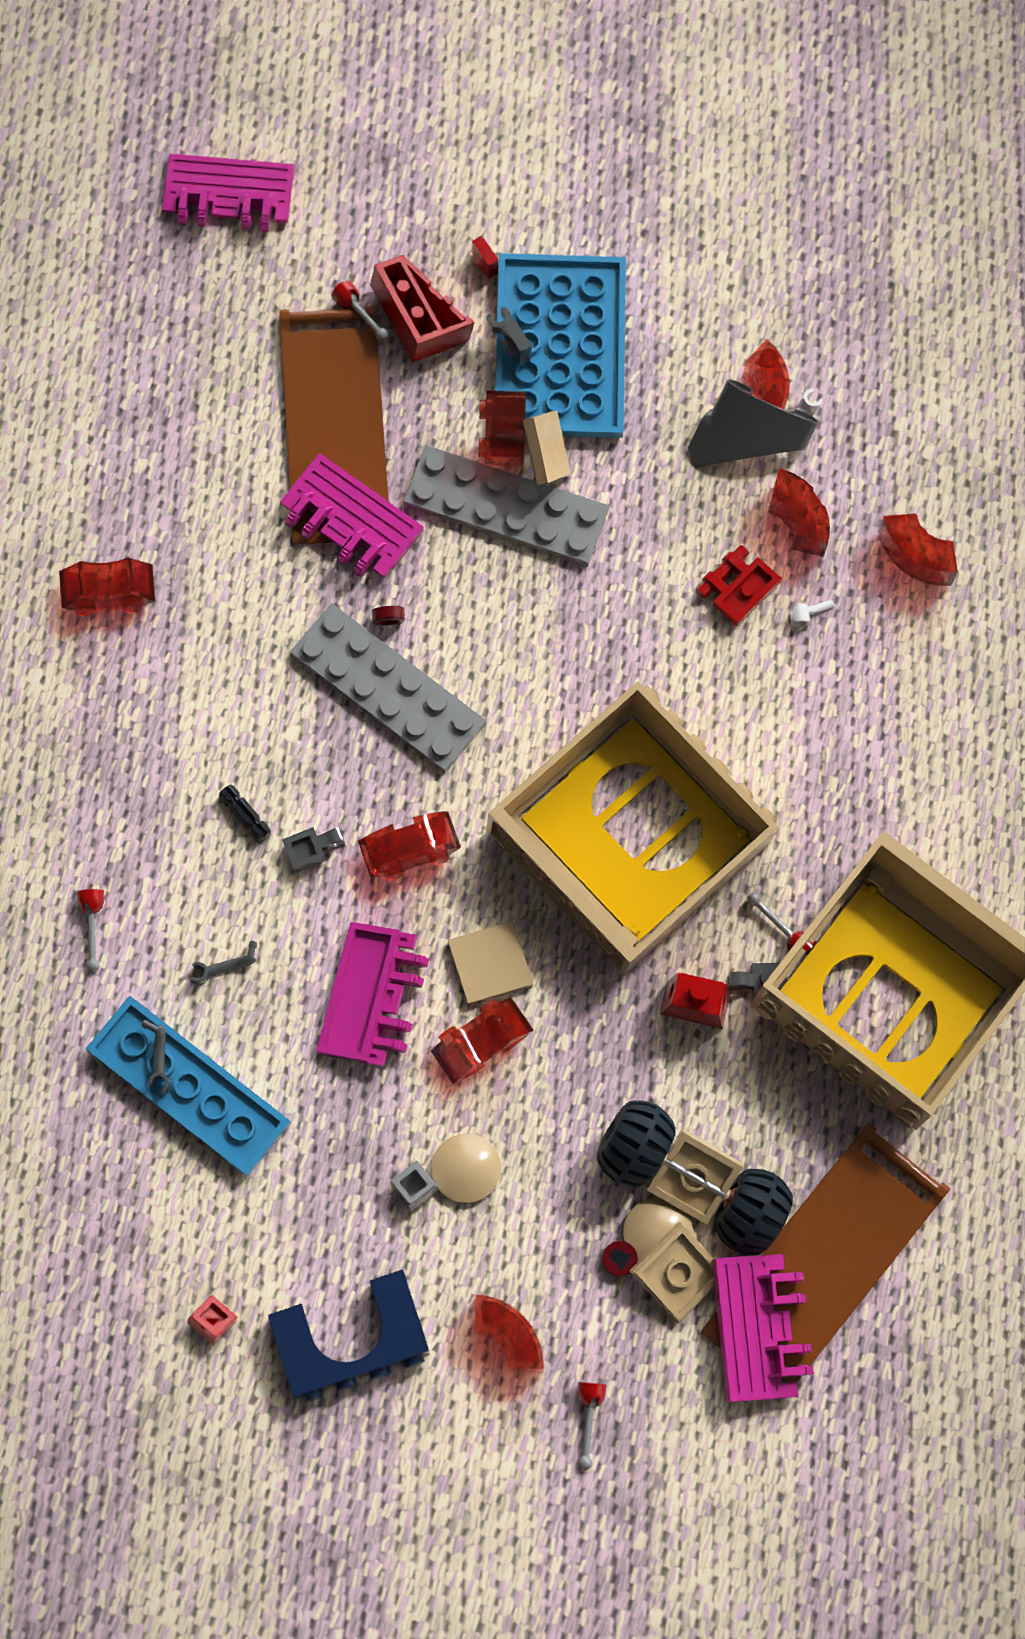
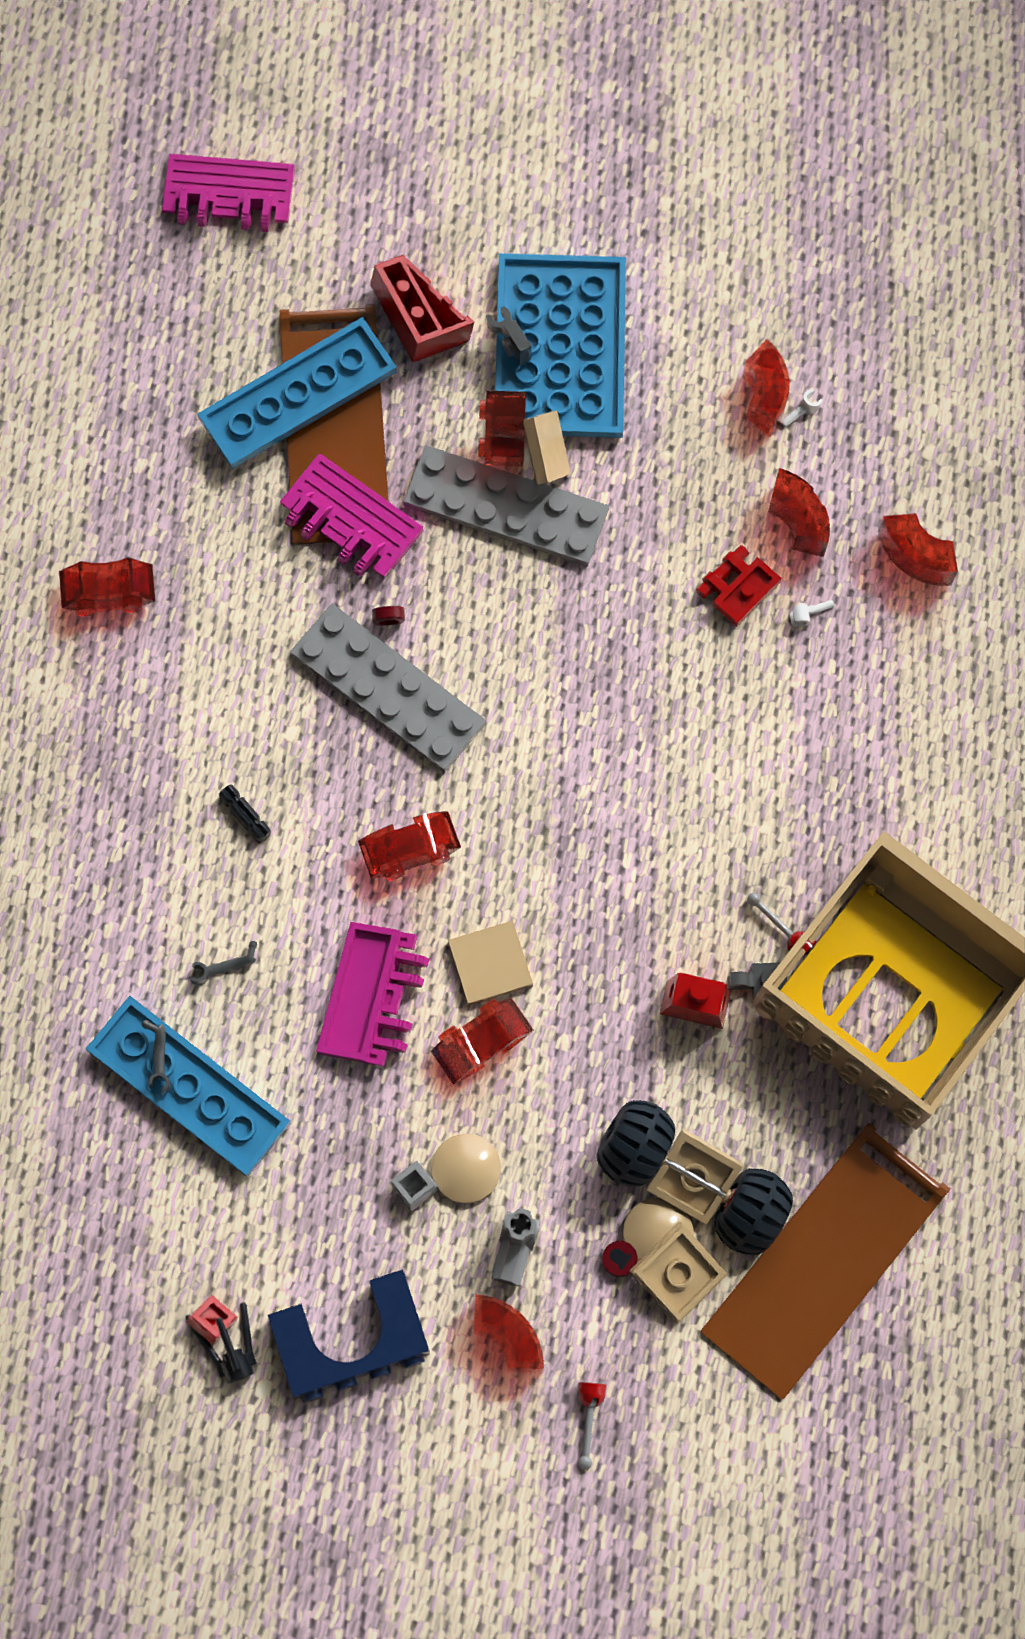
hinge [77,889,104,972] -> none
dark grey plate [282,827,346,873] -> none
hinge [331,280,388,341] -> none
red tile [472,236,498,279] -> none
door [486,681,779,976] -> none
dark grey panel [688,379,819,467] -> none
dark pink hinge [712,1254,814,1403] -> none
none -> black plant [185,1302,257,1384]
none -> dark azure plate [197,317,397,469]
none -> light grey piece [491,1208,541,1287]

